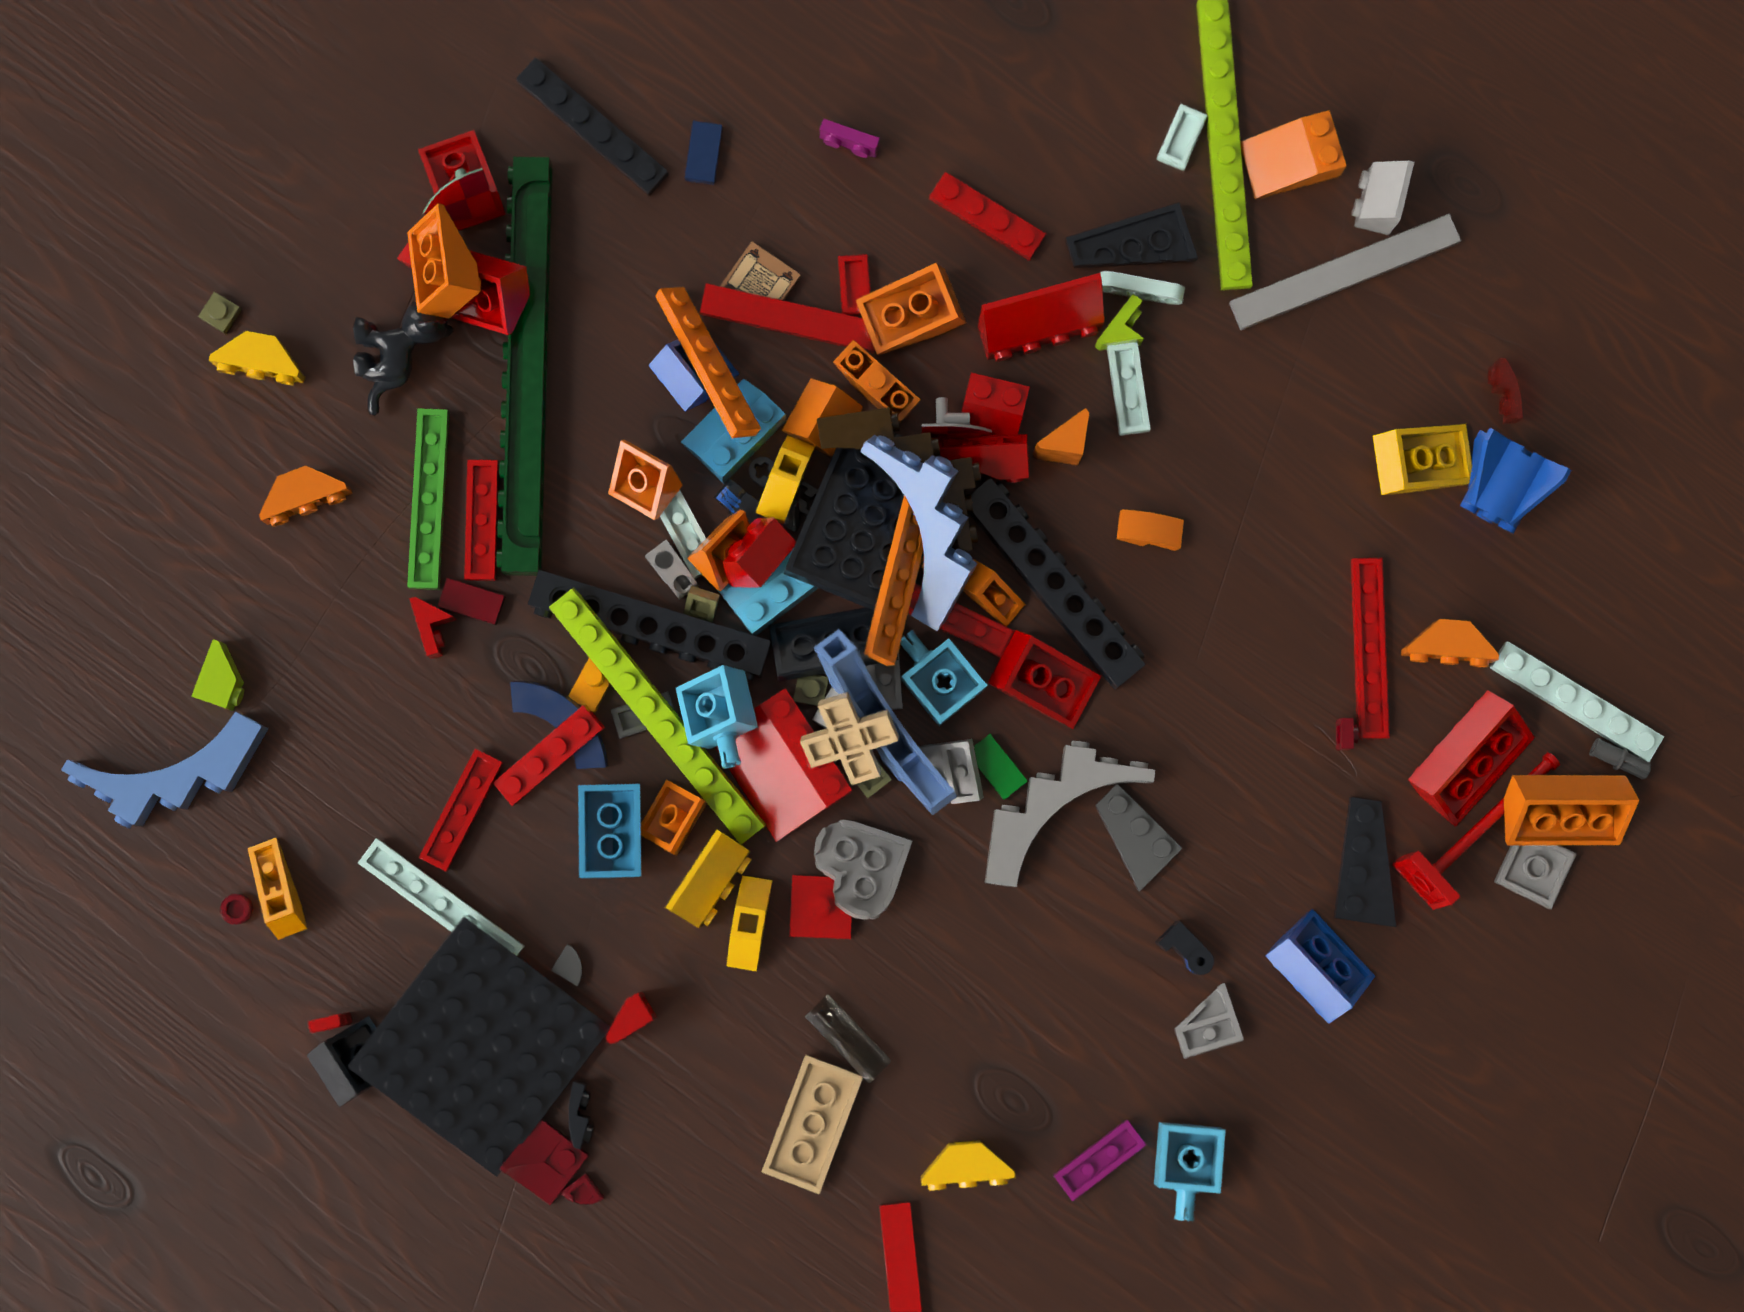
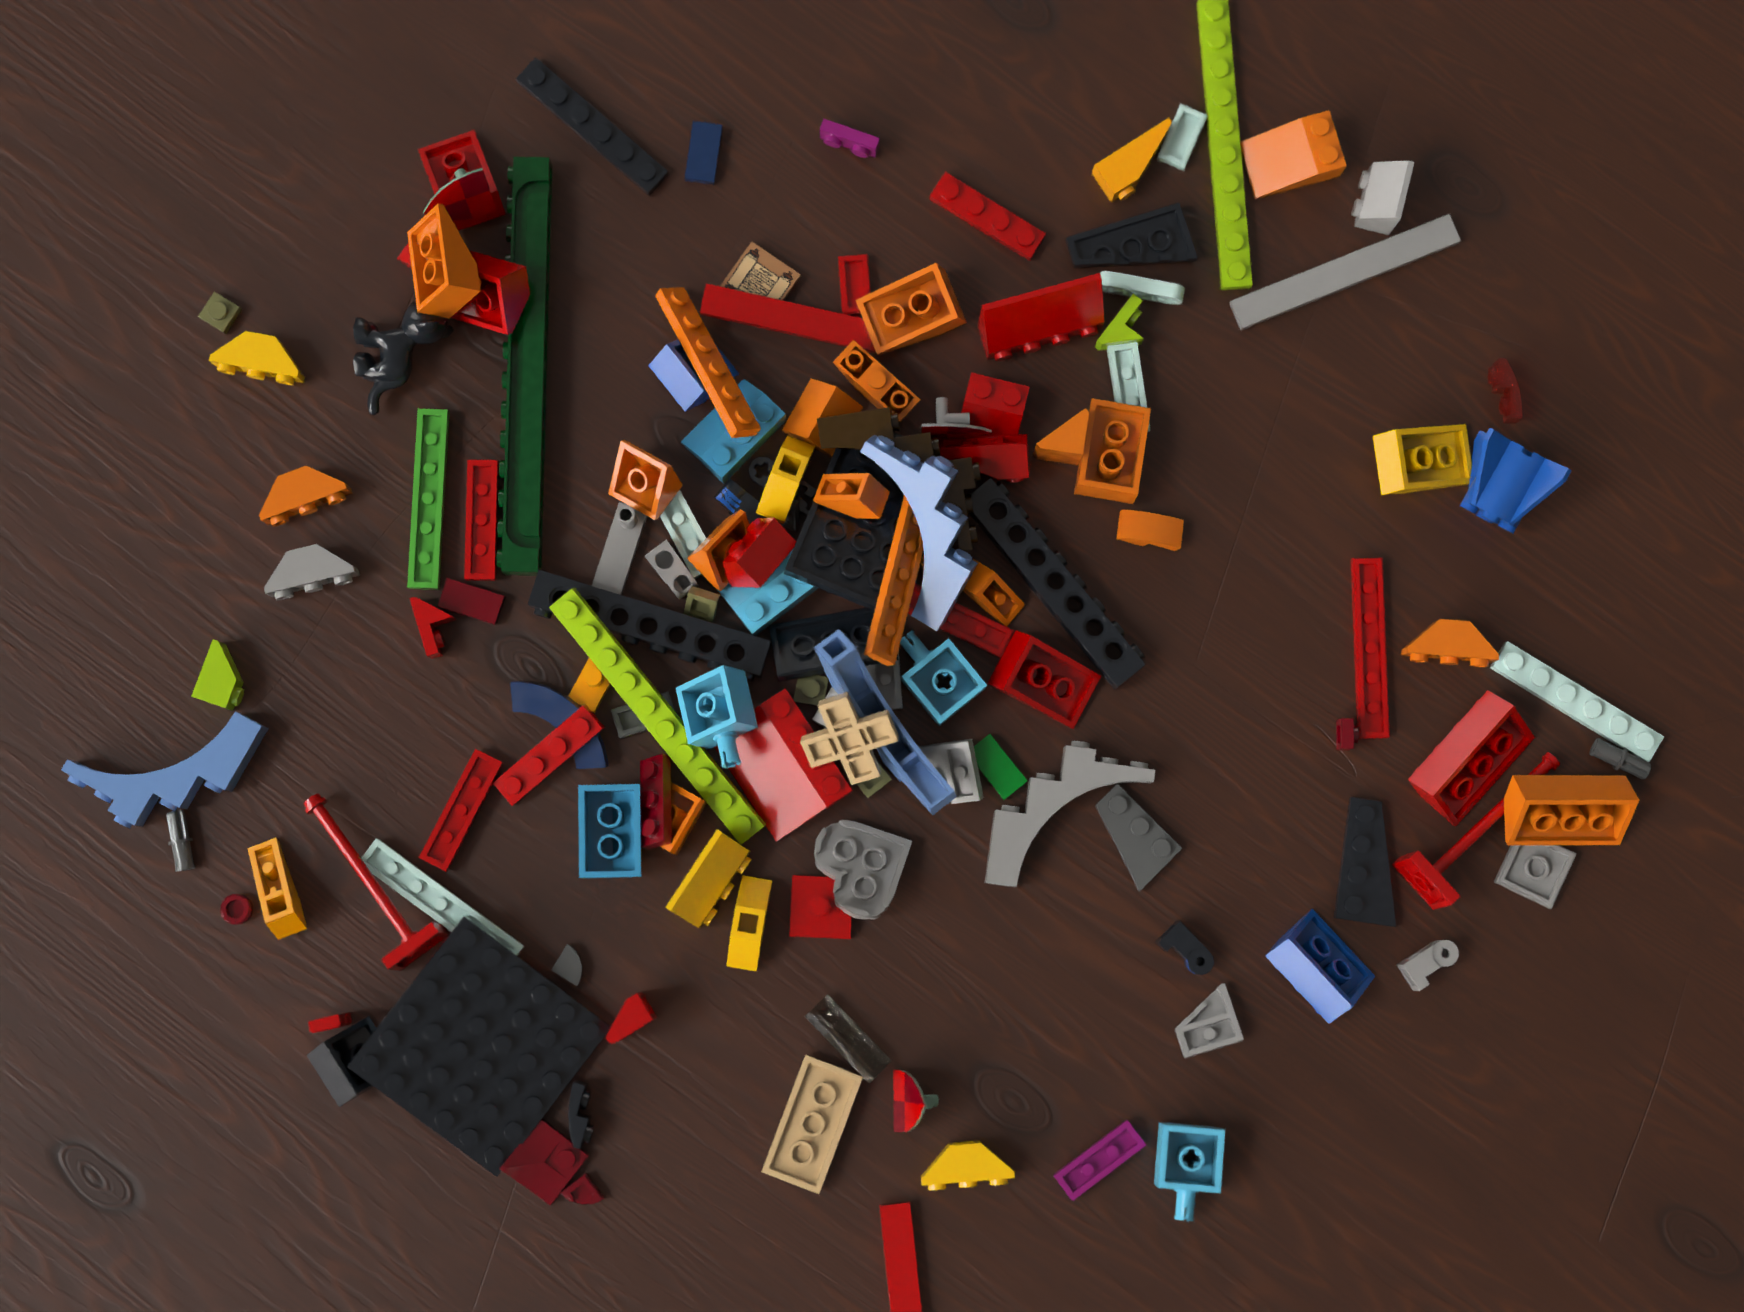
none -> dark grey axle [166,810,196,872]
none -> light grey slope [264,544,360,600]
none -> red tile [304,793,450,971]
none -> light grey piece [592,502,647,595]
none -> dark red plate [640,753,672,850]
none -> orange slope [813,473,890,519]
none -> shield [893,1069,939,1133]
none -> orange slope [1074,398,1151,504]
none -> light orange slope [1092,118,1172,202]
none -> light grey leg [1397,940,1459,991]

